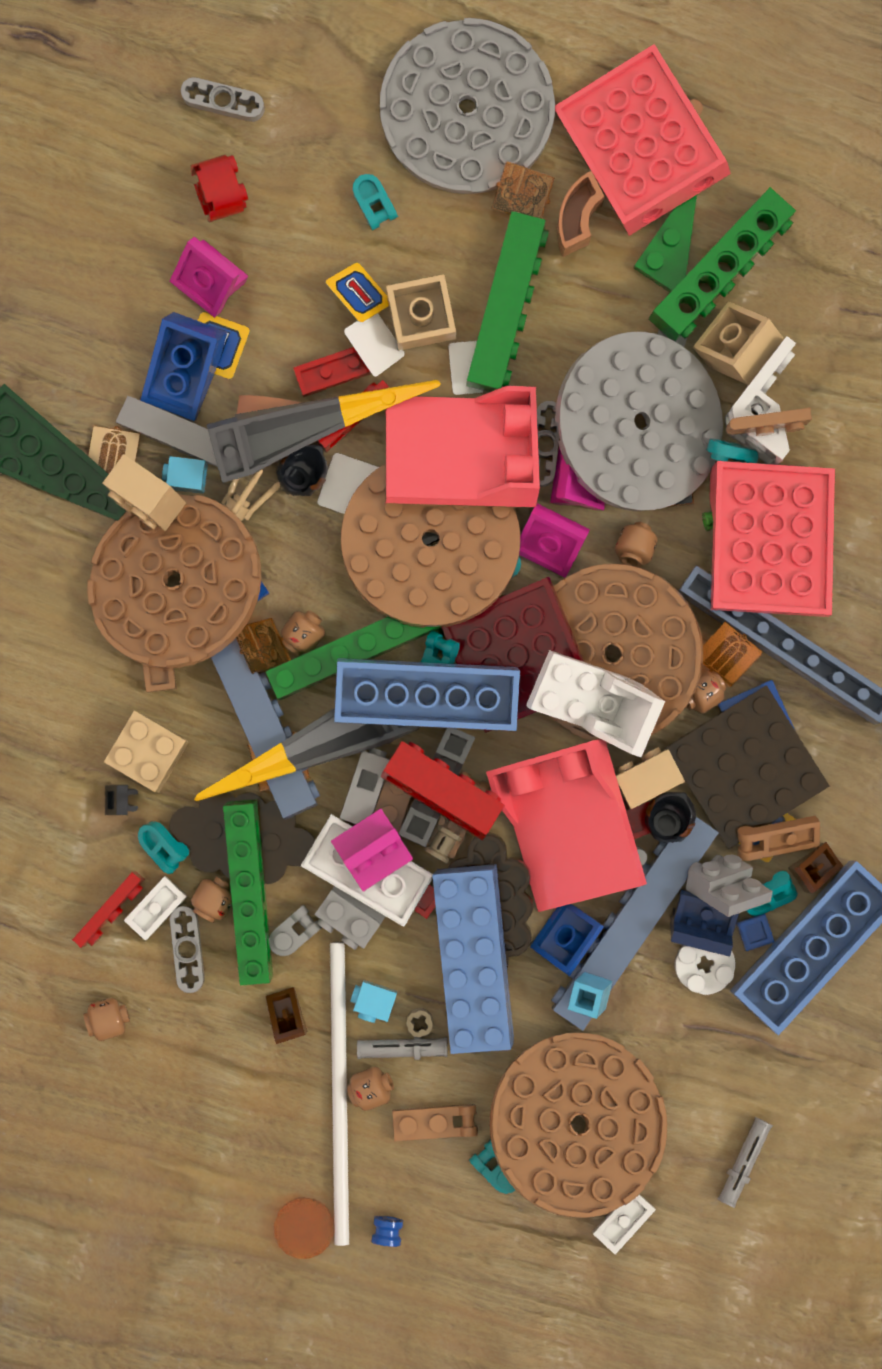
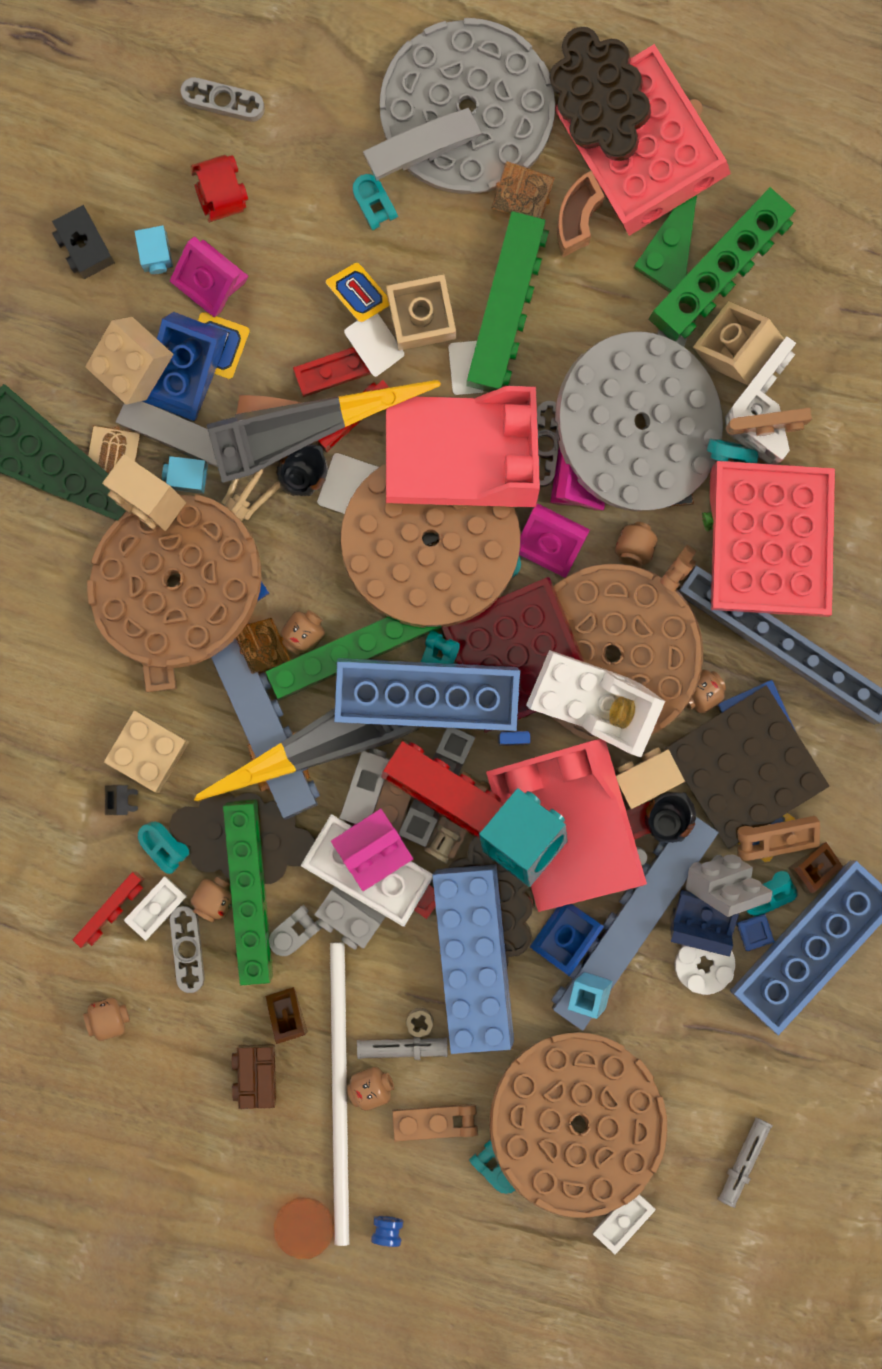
medium azure brick [350,980,397,1023] -> none
clear orange piece [703,622,763,687] -> none
none -> black brick [52,205,115,279]
none -> tan brick [85,317,174,405]
none -> medium azure brick [134,225,173,274]
none -> reddish brown brick [232,1044,276,1109]
none -> light grey slope [363,108,482,181]
none -> teal brick [479,788,567,887]
none -> blue tile [498,731,530,746]
none -> dark brown plate [549,27,652,161]
none -> clear yellow tile [609,697,635,729]
none -> medium nougat plate [660,544,697,592]

